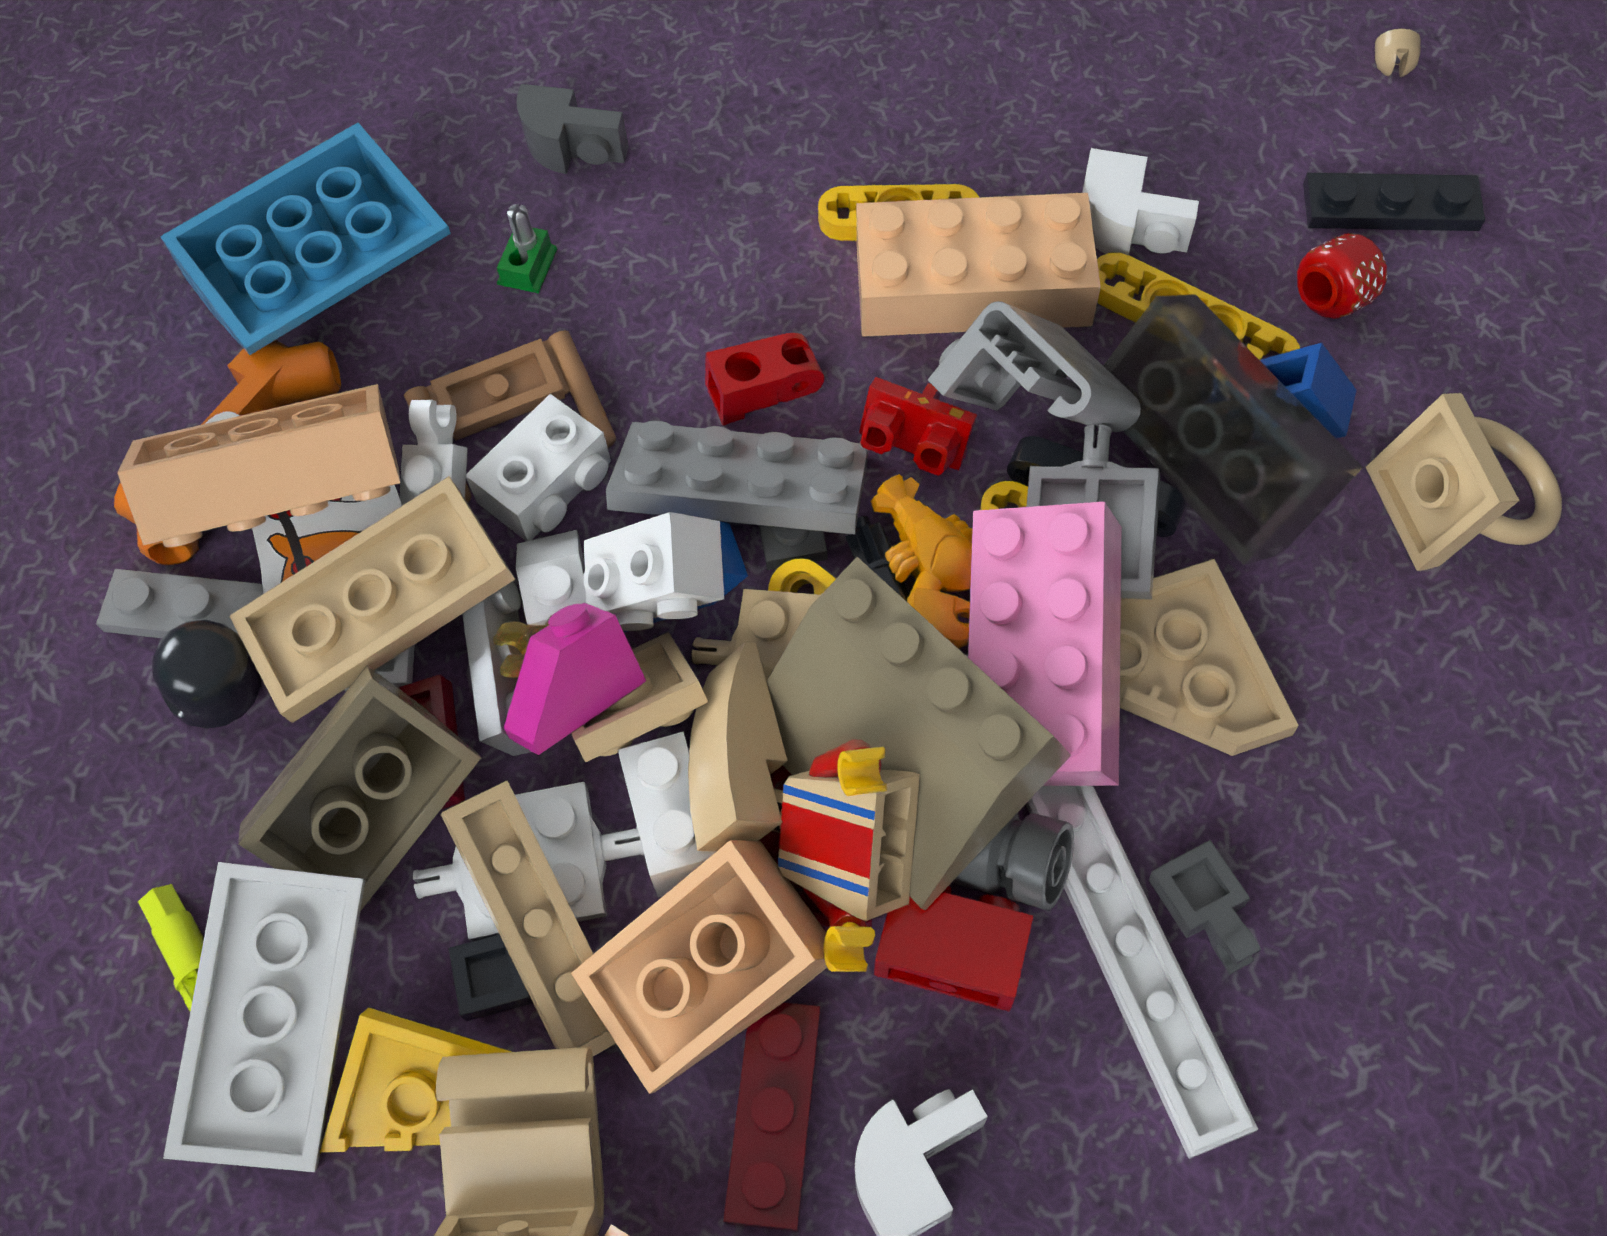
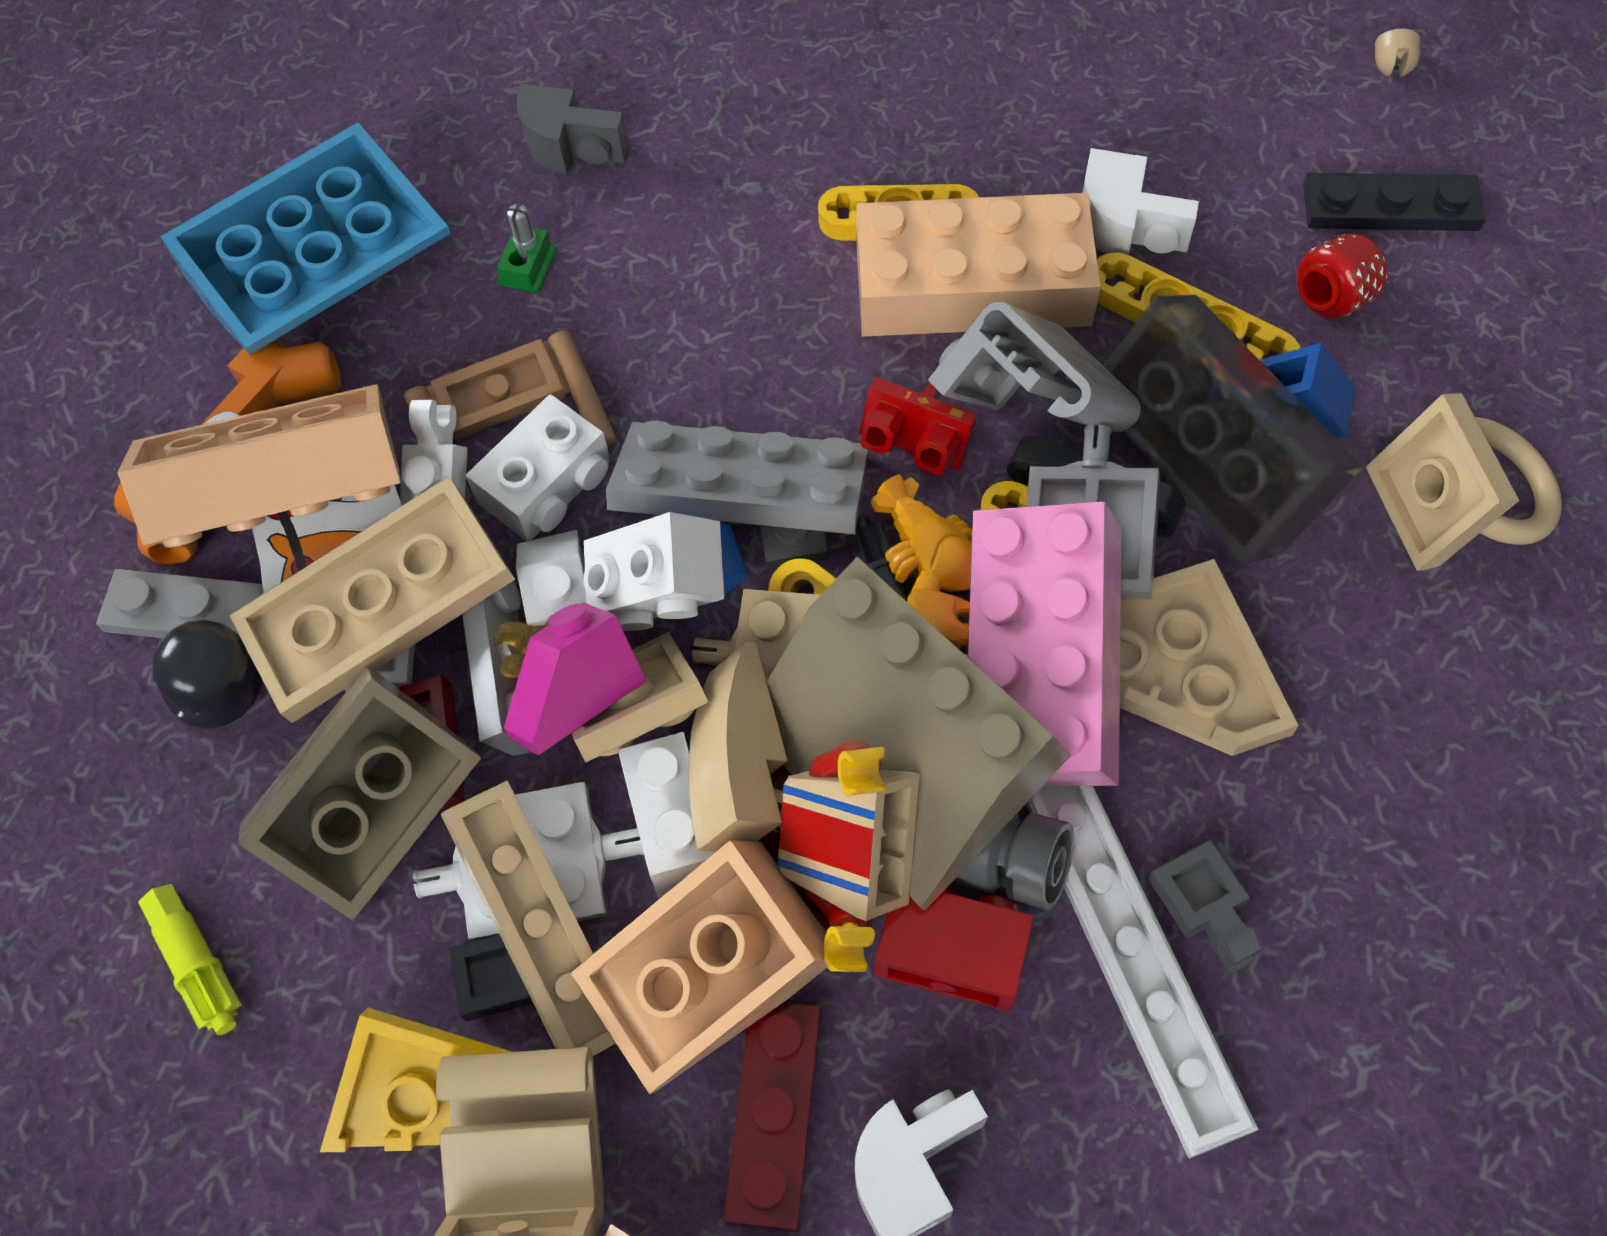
white plate [163,862,365,1172] -> none
red leg [705,333,825,426] -> none

